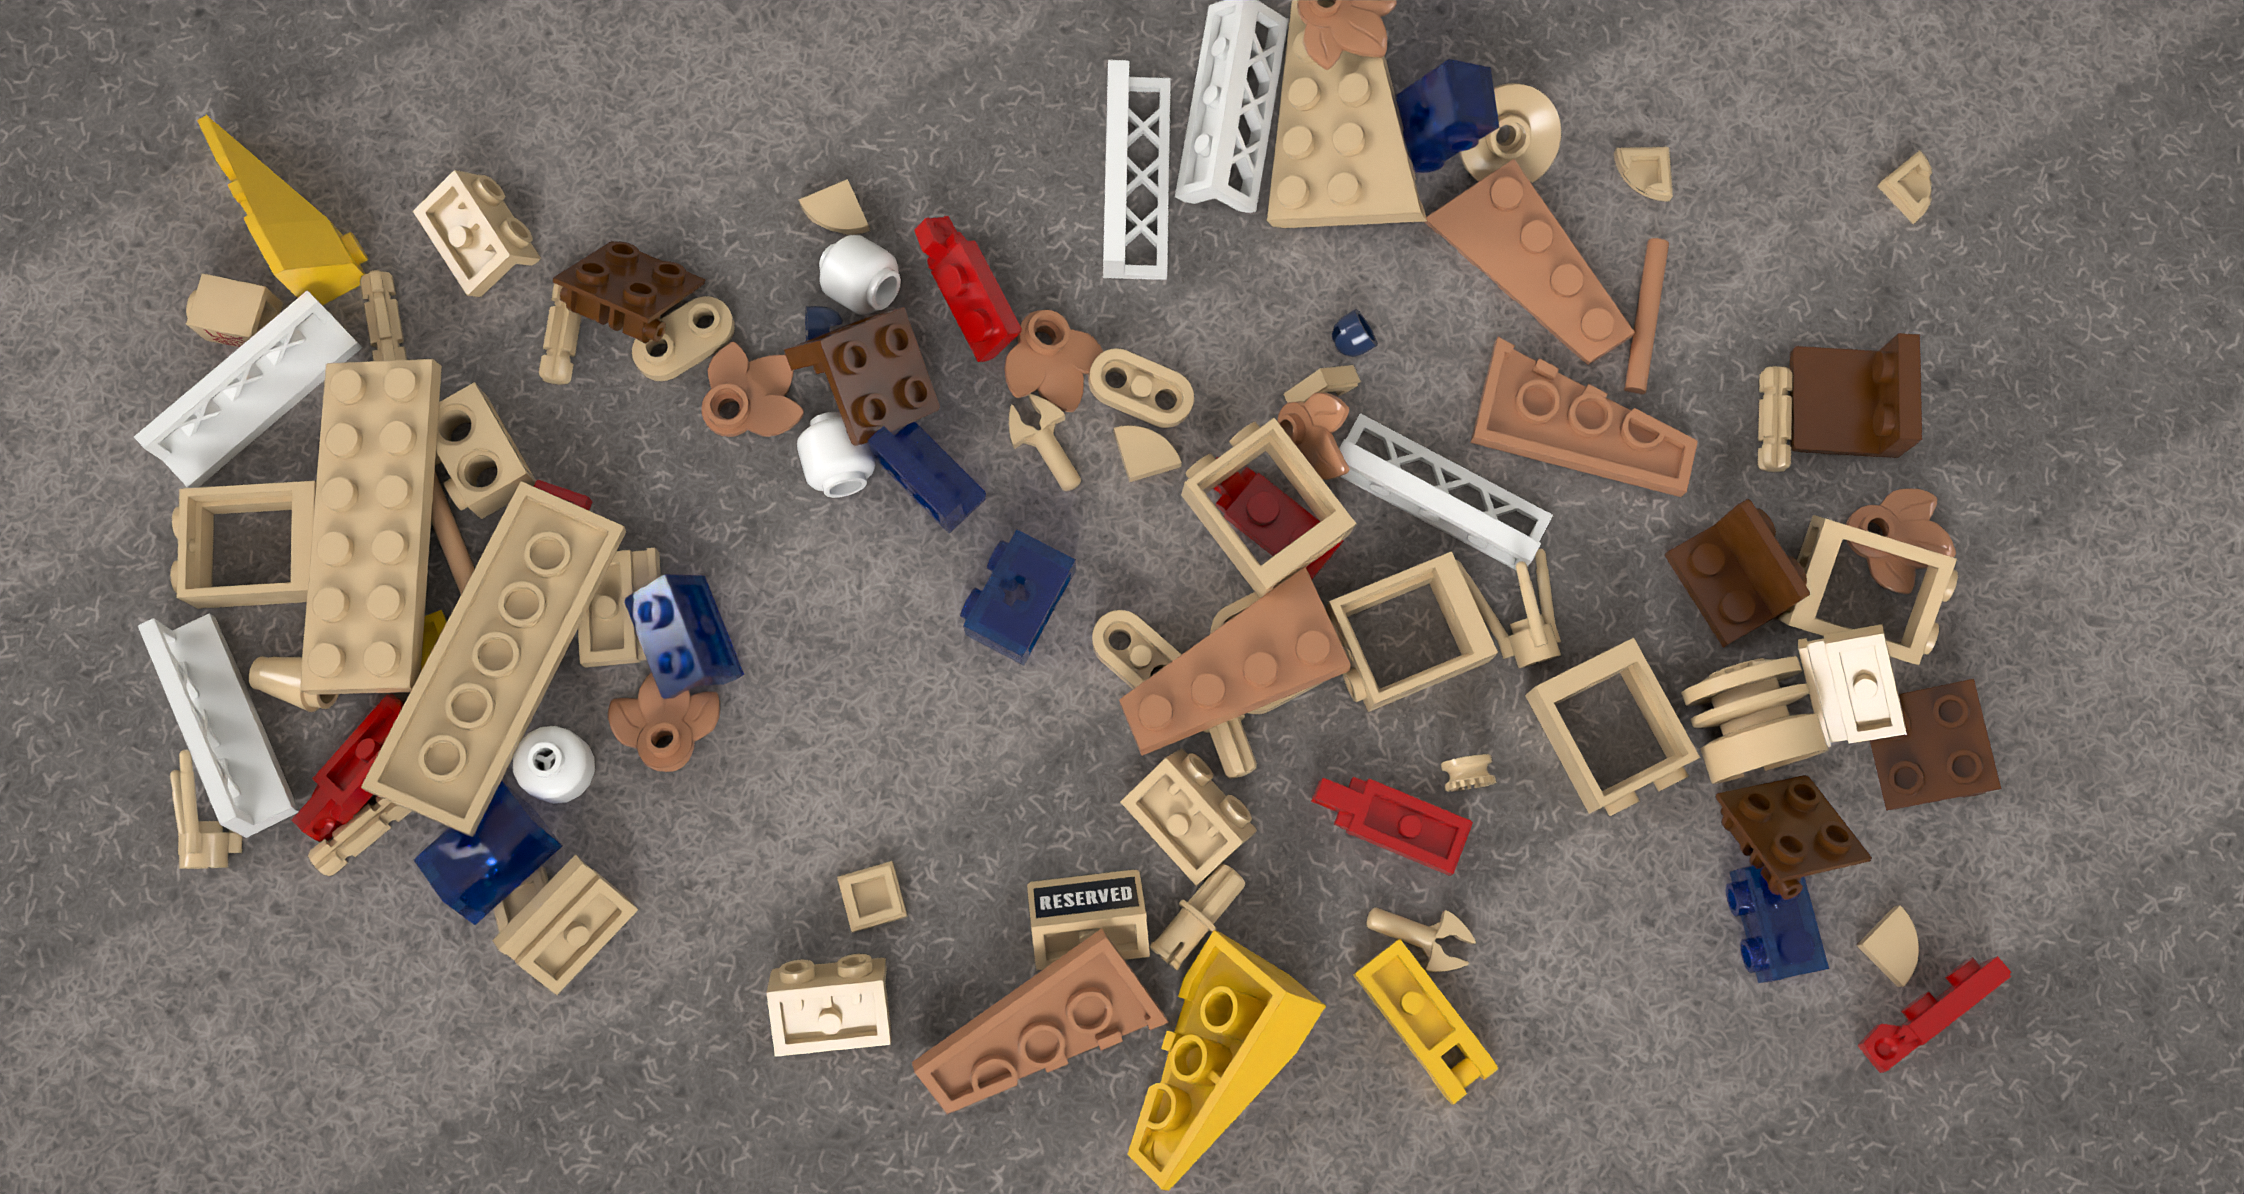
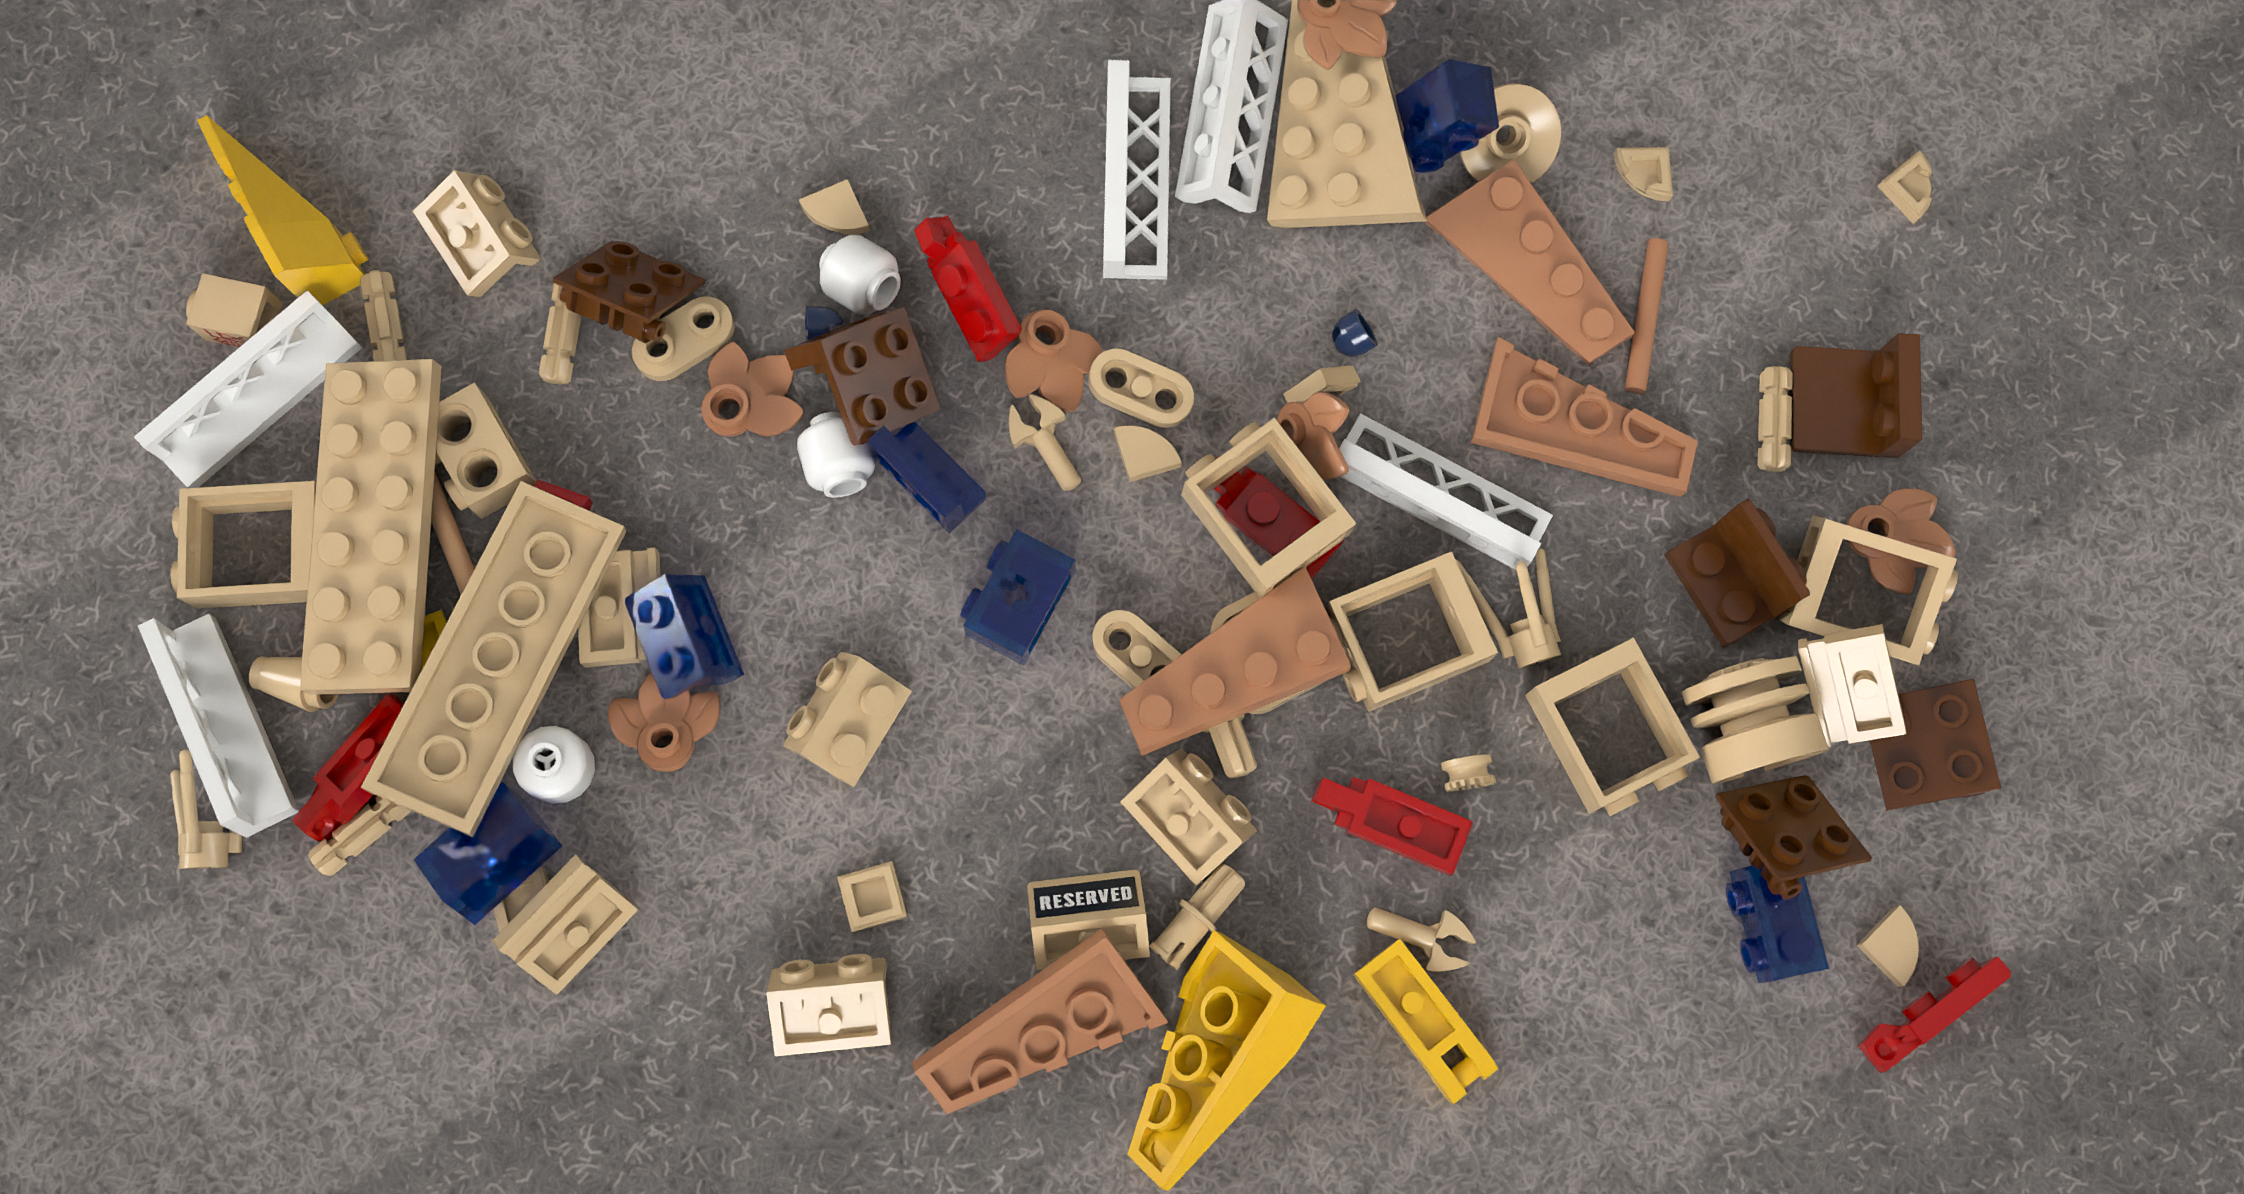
none -> tan bracket [783,652,912,787]

